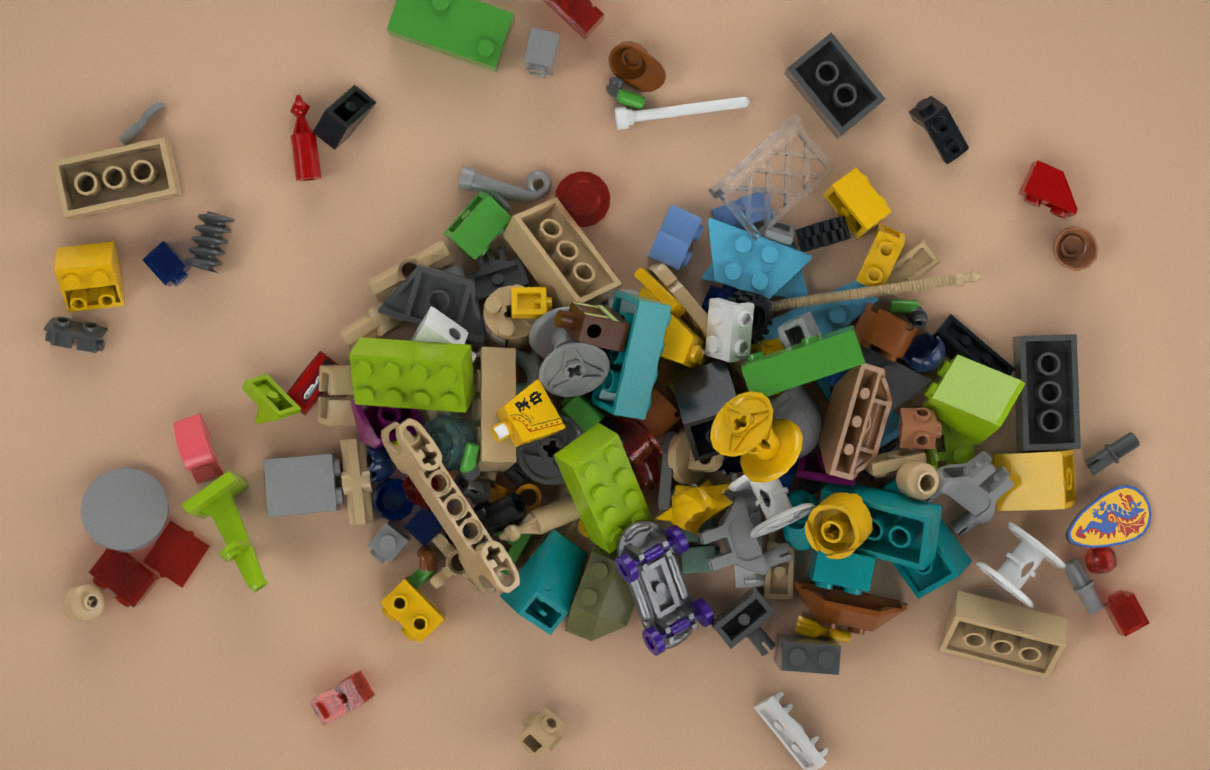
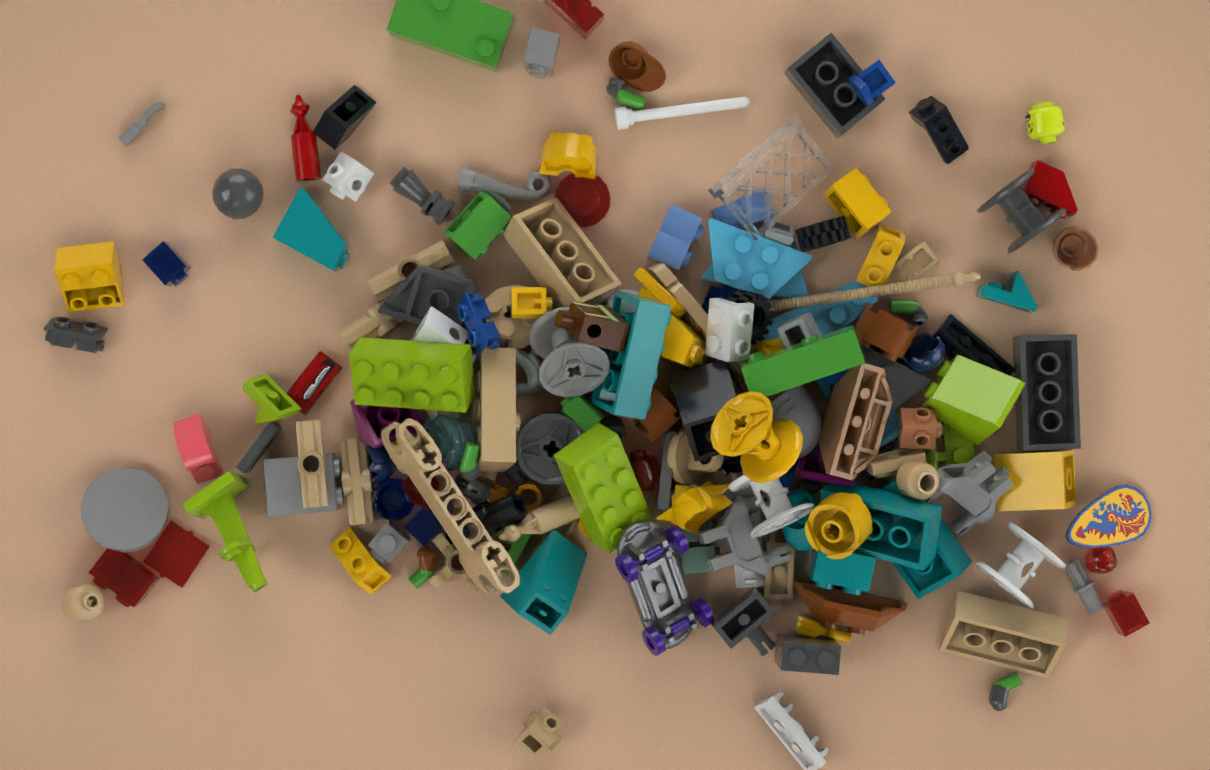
tan brick [51,137,182,220] -> none
dark grey piece [185,211,235,274] -> none
clear red plate [309,670,375,726] -> none
tan piece [317,365,356,426] -> none
yellow brick [380,577,446,643] -> none
dark grey hinge [467,246,530,303] -> none
yellow torso [490,379,566,447] -> none
olive wedge [565,545,635,641] -> none
clear red piece [616,416,664,470] -> none
dark grey axle [1084,432,1140,476] -> none
none -> dark grey piece [212,169,264,219]
none -> dark grey tile [236,421,282,473]
none -> teal slope [273,188,350,272]
none -> tan piece [296,420,329,508]
none -> white brick [322,152,375,202]
none -> yellow bracket [329,528,393,595]
none -> dark grey cone [390,166,432,208]
none -> dark grey wheel [421,189,455,225]
none -> blue hinge [457,292,501,356]
none -> yellow cylinder [539,131,597,179]
none -> blue tile [848,60,896,107]
none -> dark grey piece [976,167,1067,253]
none -> teal slope [976,271,1037,313]
none -> arm [989,671,1022,711]
none -> neon yellow head [1025,102,1065,145]

